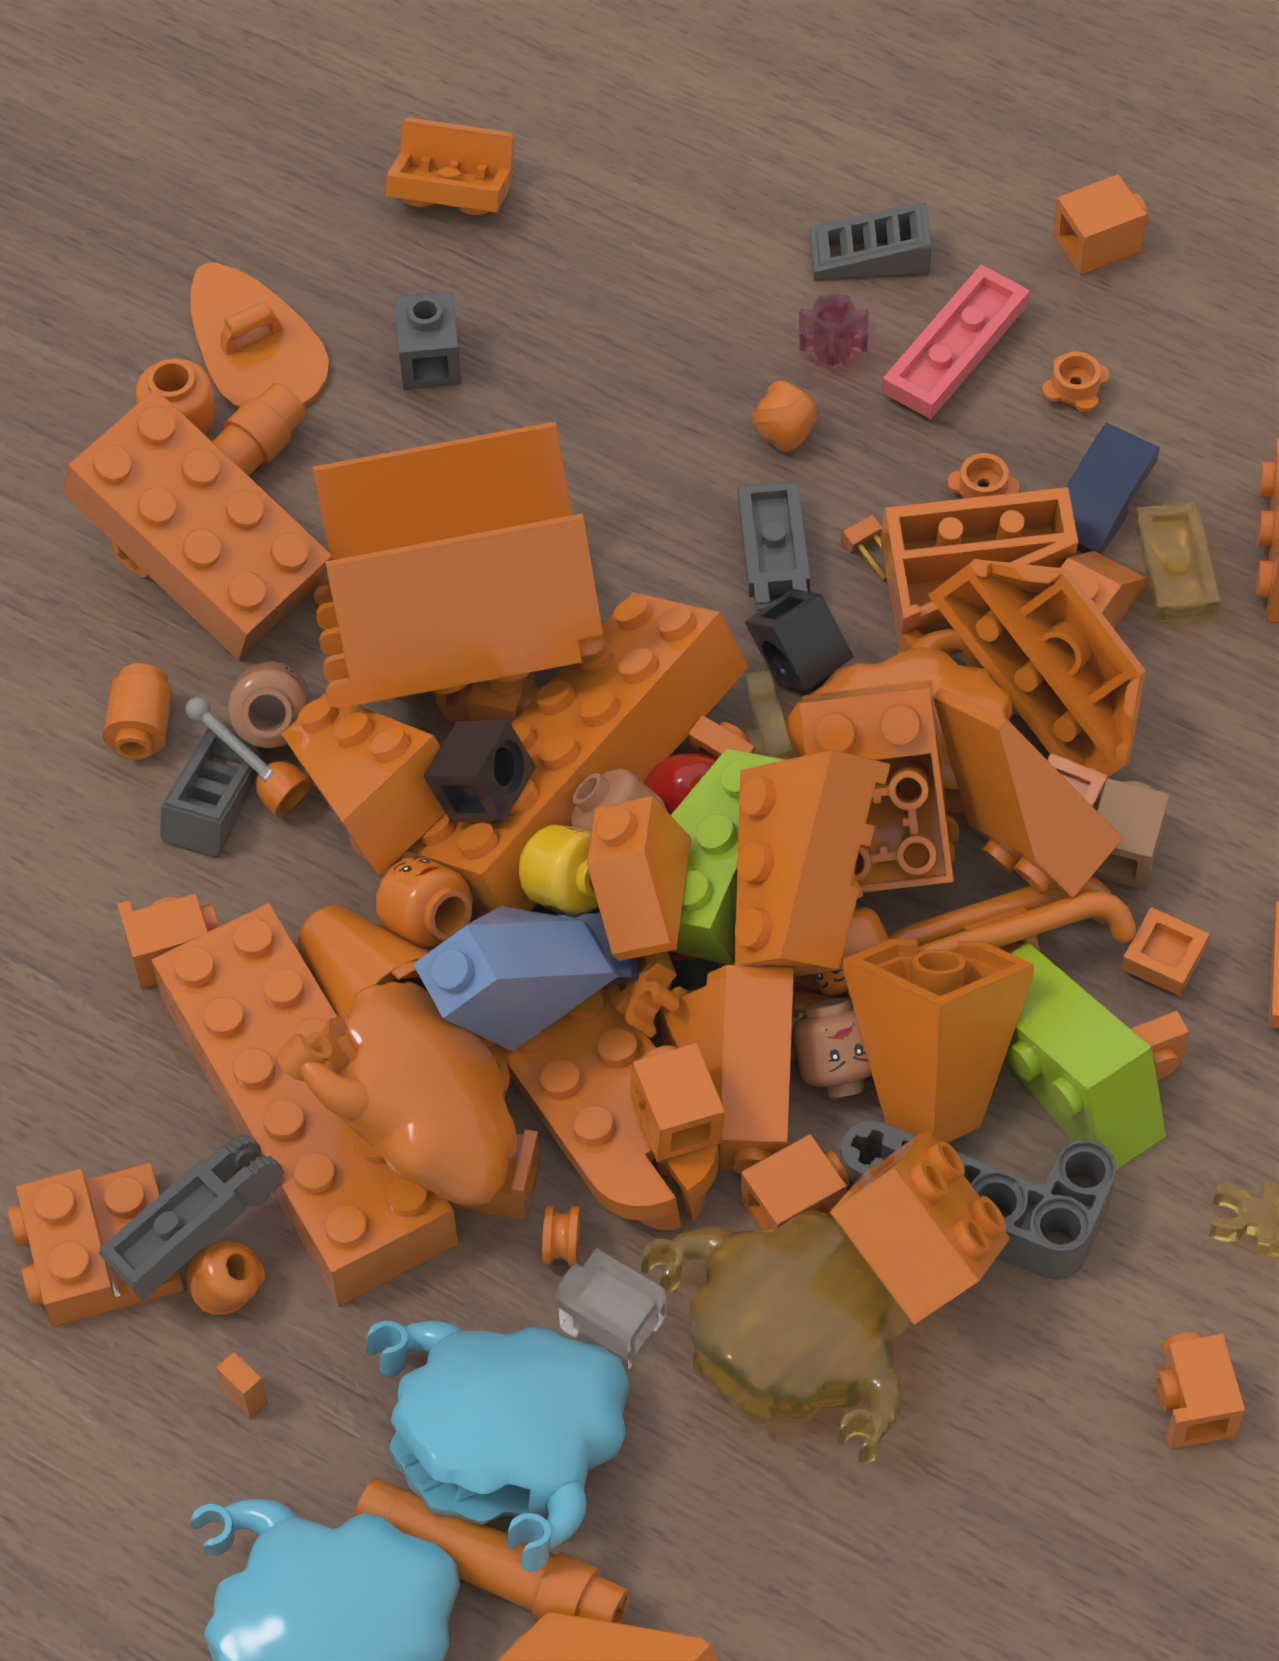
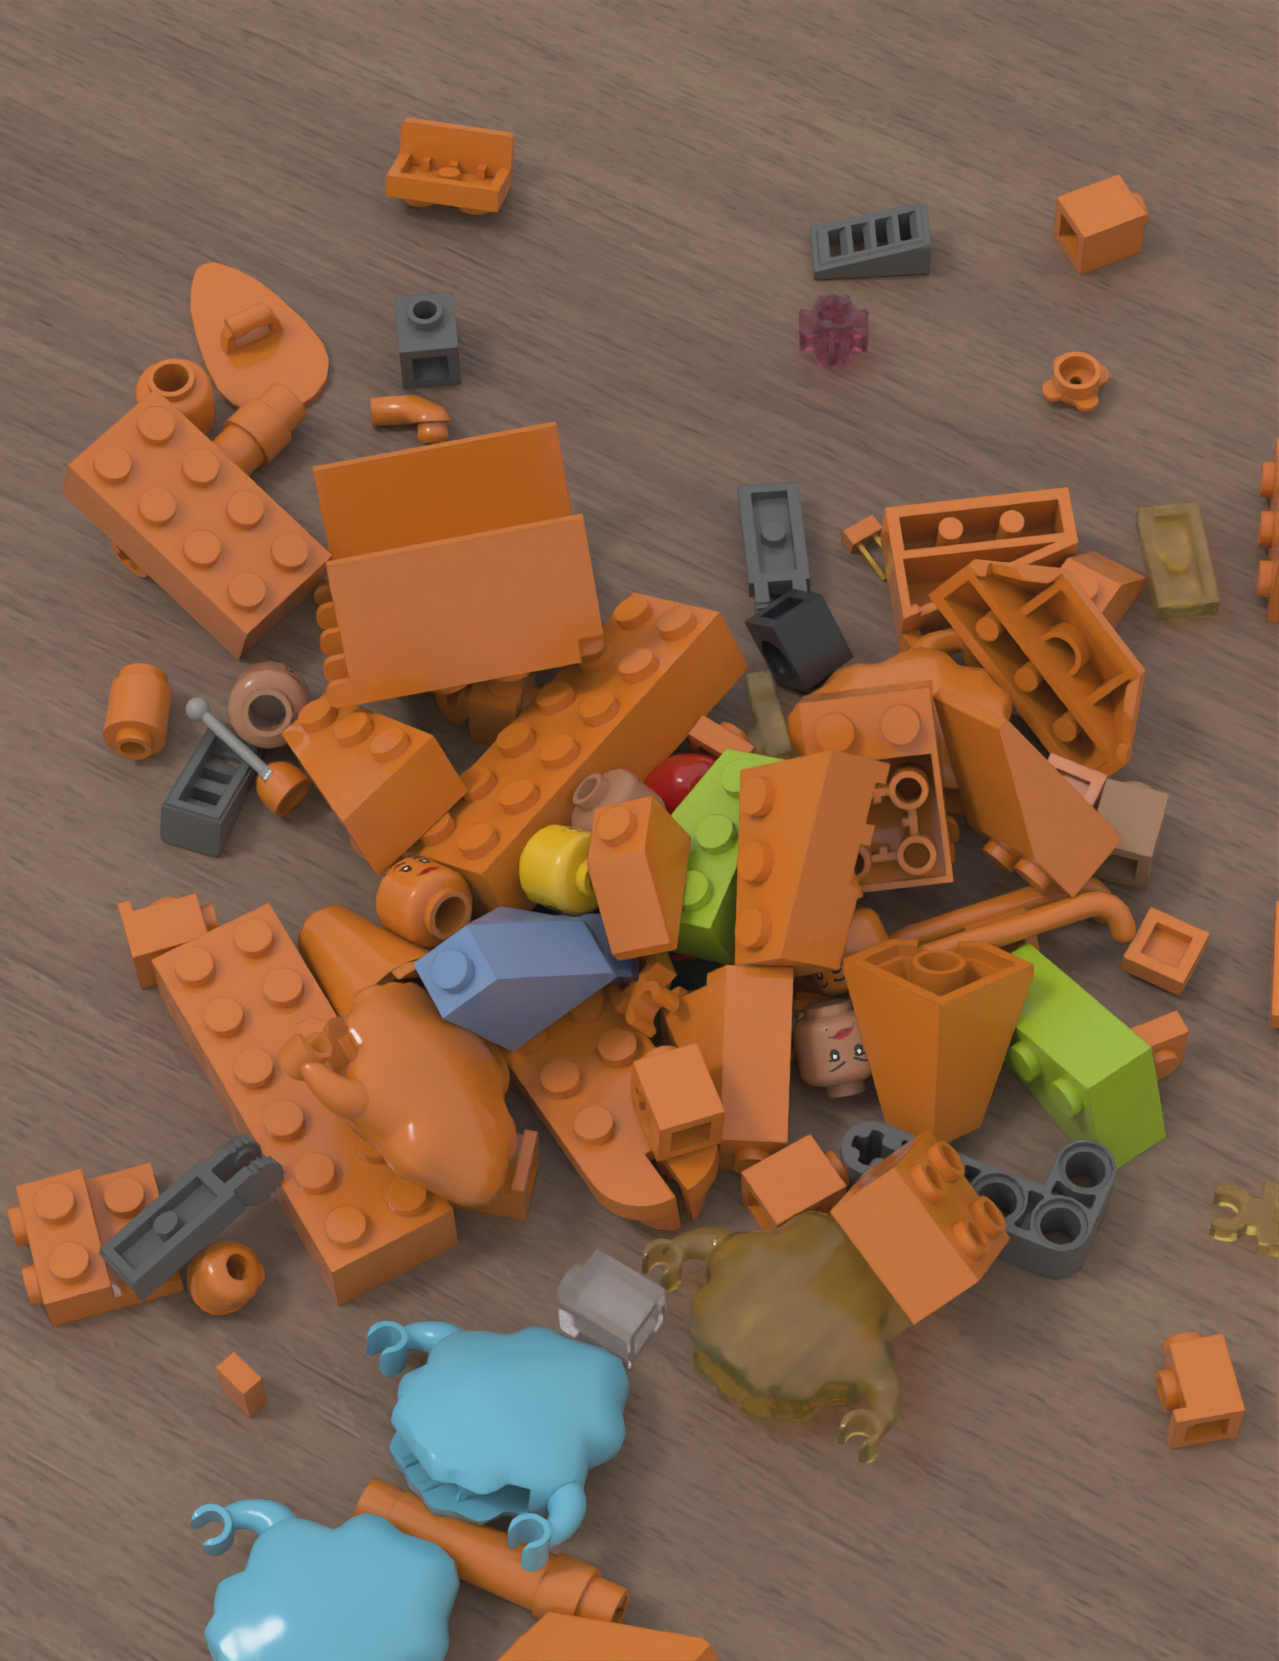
black brick [423,720,536,823] -> none
orange bush [542,1205,581,1267] -> none
orange piece [751,380,819,453] -> none
coral plate [882,264,1030,420] -> none
orange plate [947,453,1020,499] -> none
dark blue slope [1066,422,1160,555] -> none
none -> orange arm [370,395,451,444]

